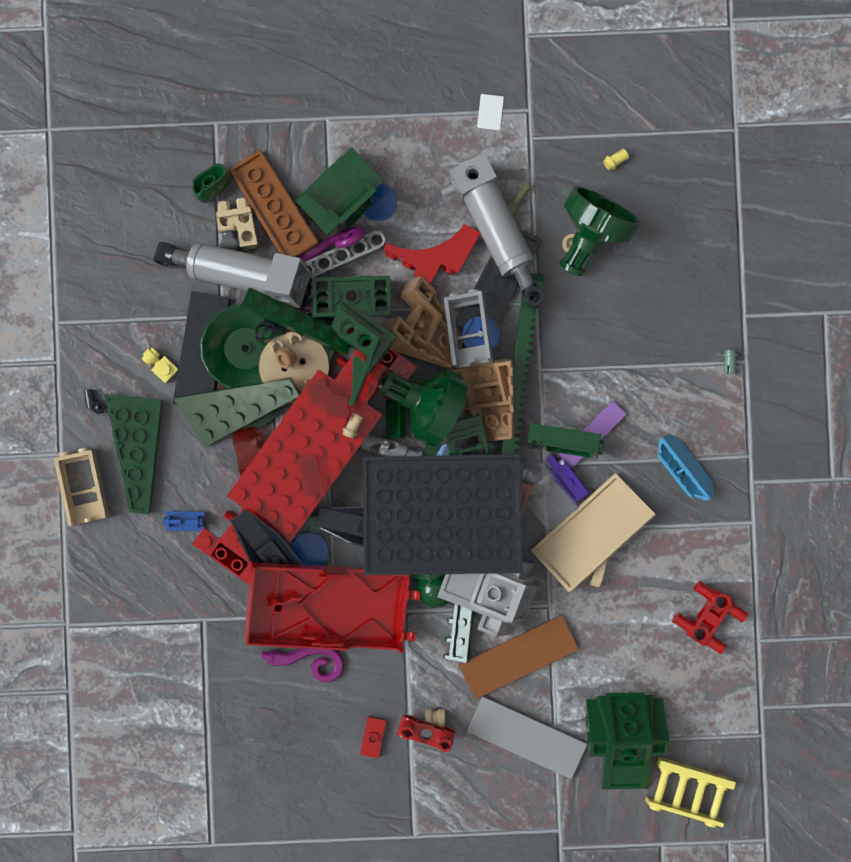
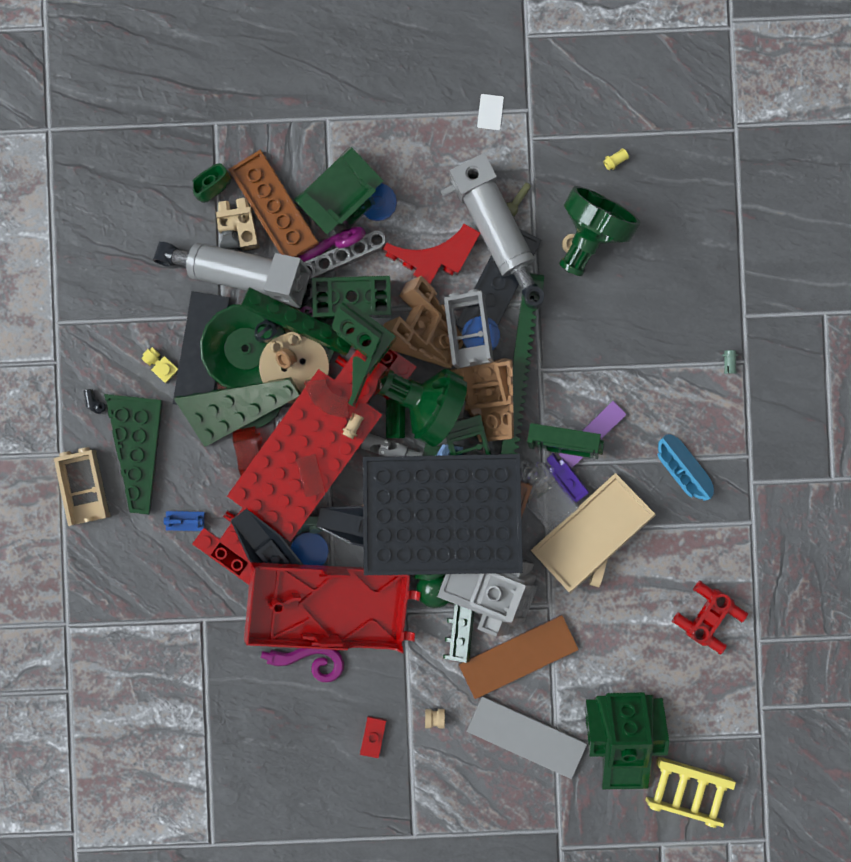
red piece [397,715,456,752] -> none

